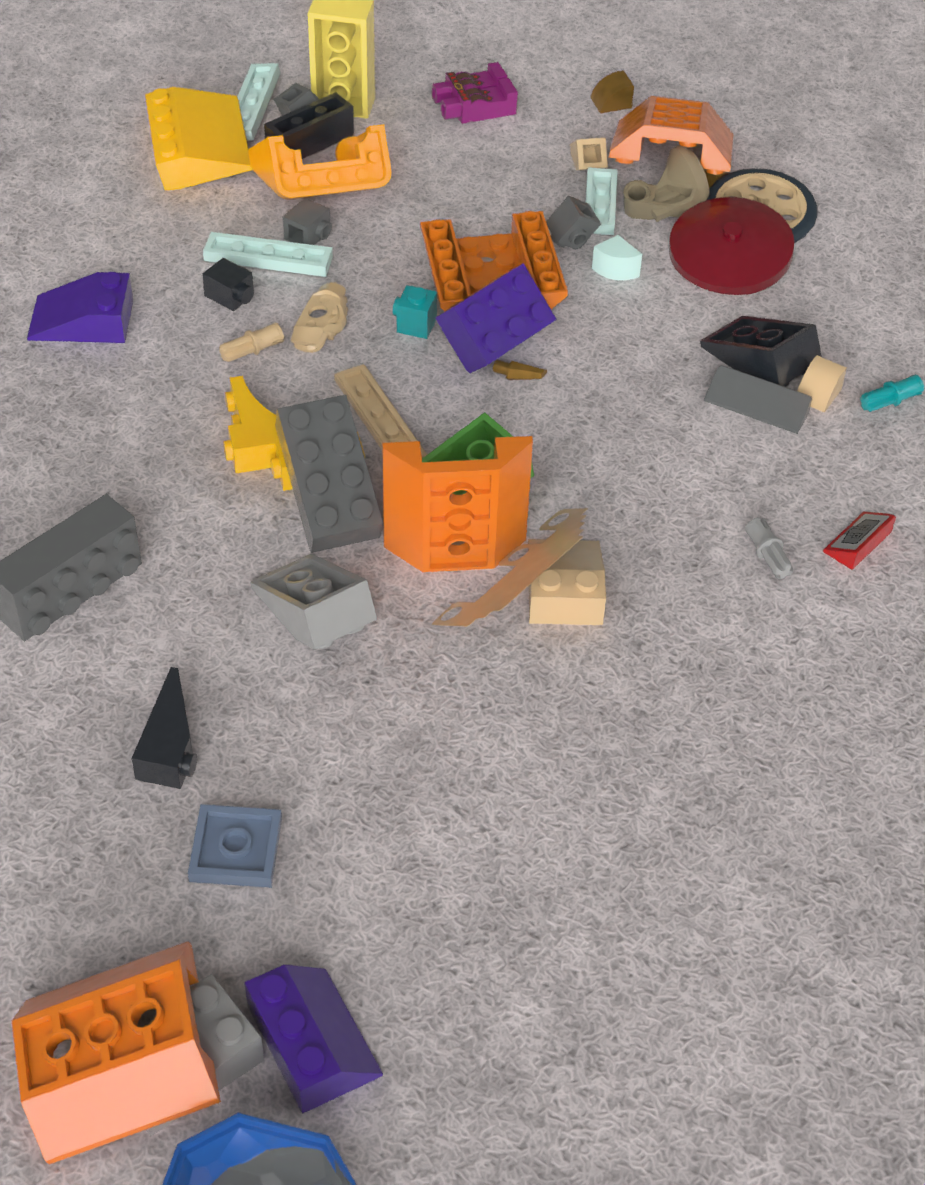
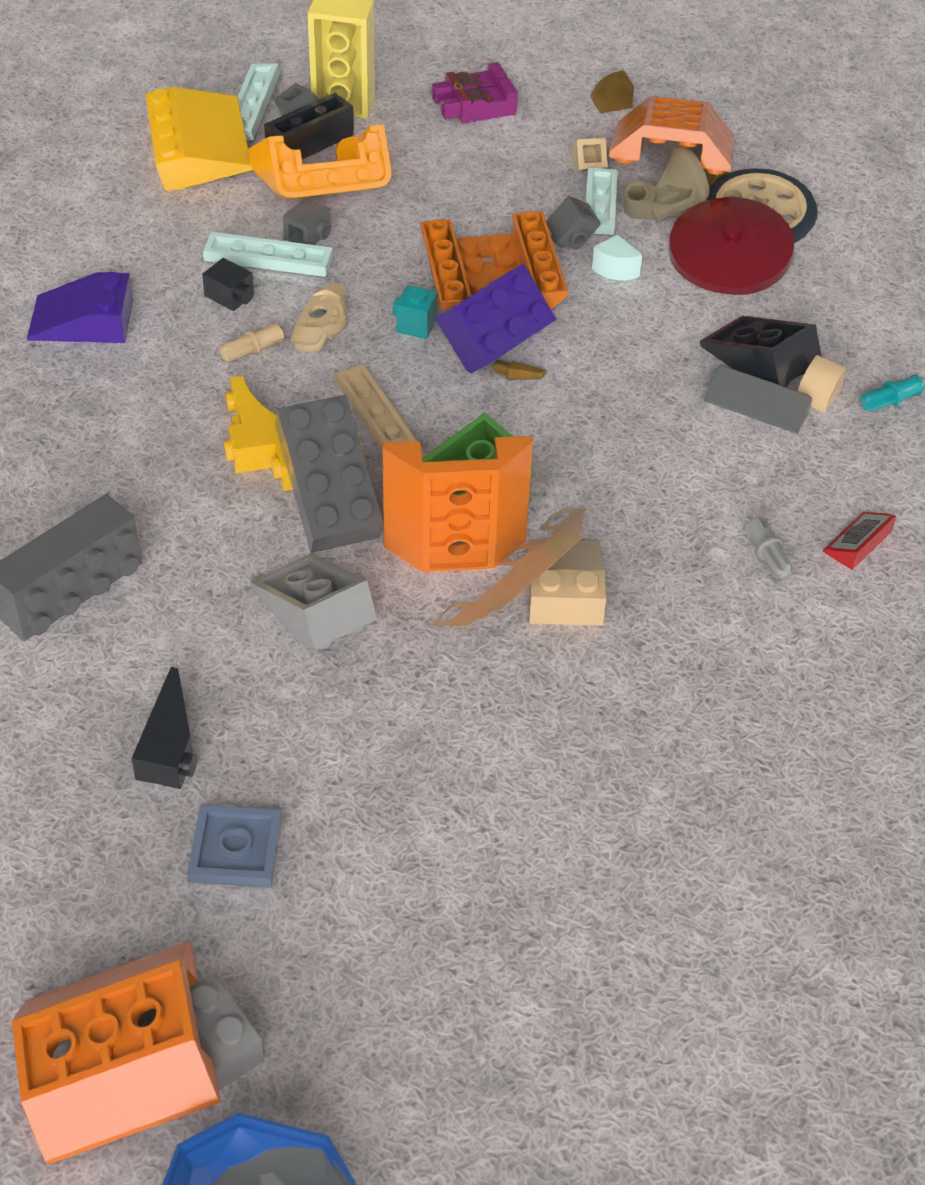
dark purple slope [244,964,383,1114] -> none

